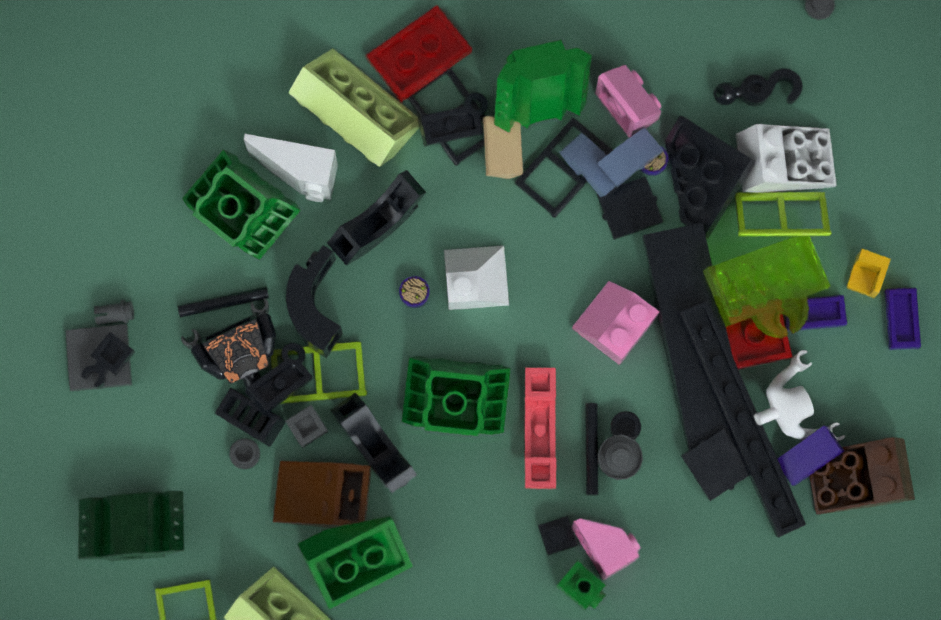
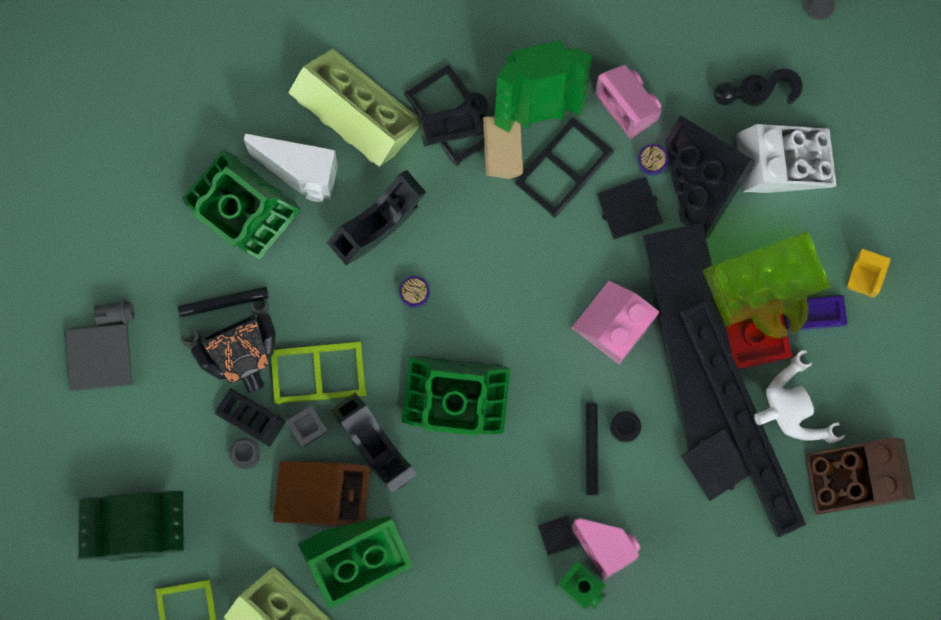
black plate [81,332,135,389] -> none
black hinge [245,343,313,415] -> none
black arch [286,245,343,359] -> none
red tile [365,5,472,103] -> none
white slope [444,246,509,310] -> none
coral slope [524,367,556,489] -> none
sand blue slope [559,133,615,197] -> none
sand blue slope [597,127,664,187] -> none
dark grey plate [597,435,643,480] -> none
lime window [735,192,832,237] -> none
dark purple tile [777,425,844,486] -> none
dark purple tile [884,288,921,350] -> none

